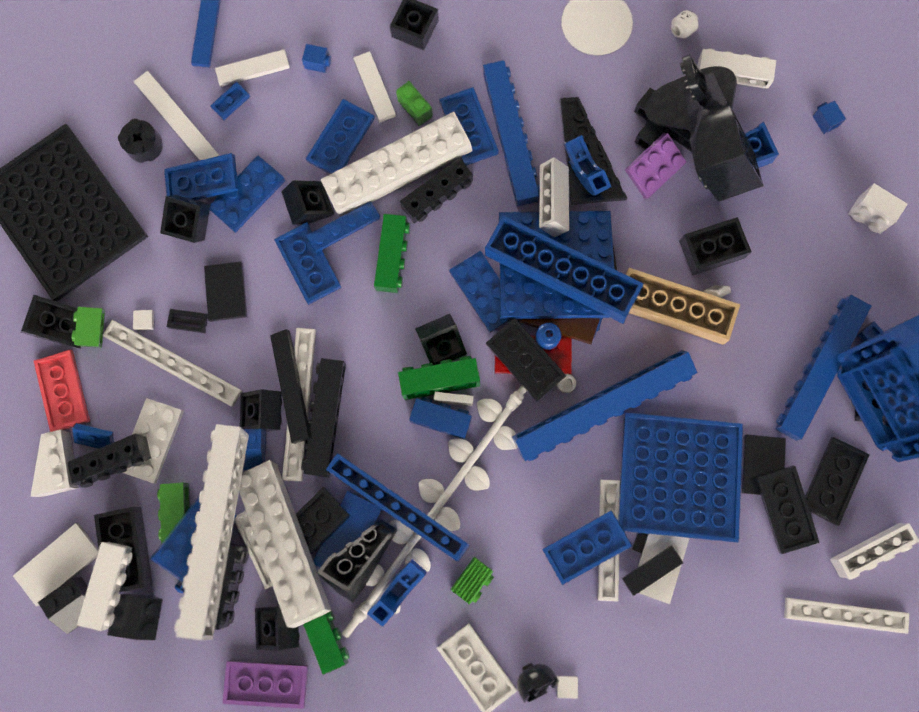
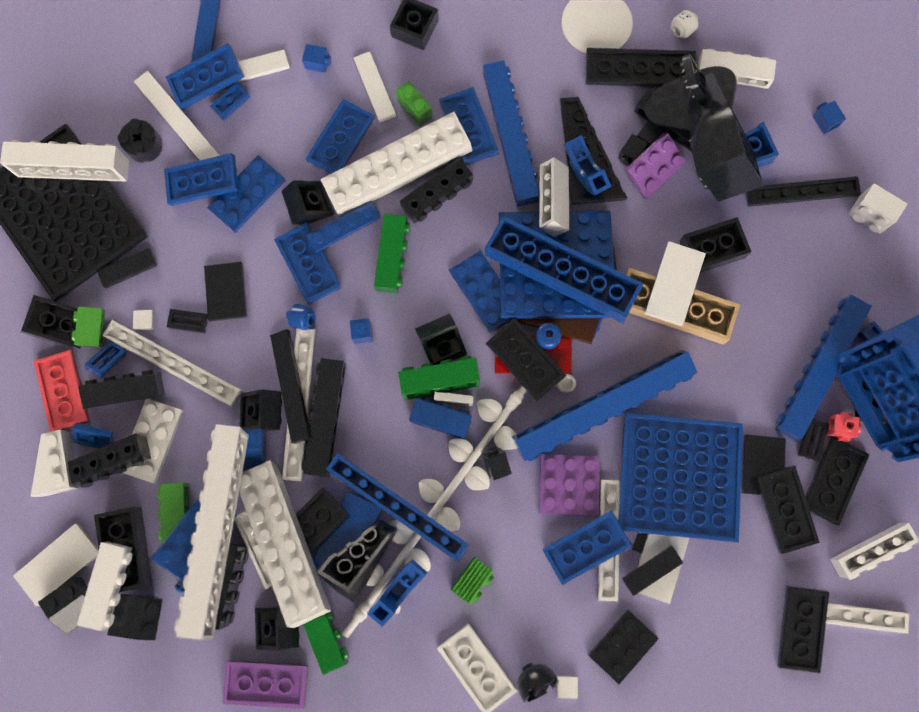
black brick [160,195,211,243] -> none
white tile [703,285,731,298] -> none
none -> white brick [0,140,129,181]
none -> black brick [78,369,165,409]
none -> blue tile [85,341,126,378]
none -> black tile [97,248,157,289]
none -> blue plate [166,43,245,110]
none -> blue head [286,304,316,330]
none -> blue brick [350,318,373,344]
none -> black brick [482,447,512,481]
none -> medium lavender plate [539,454,600,516]
none -> black plate [585,48,696,87]
none -> black plate [588,609,659,684]
none -> black brick [618,134,648,166]
none -> white tile [644,241,706,326]
none -> black tile [746,176,861,207]
none -> black tile [777,585,829,673]
none -> black tile [798,419,829,462]
none -> coral brick [827,412,861,442]

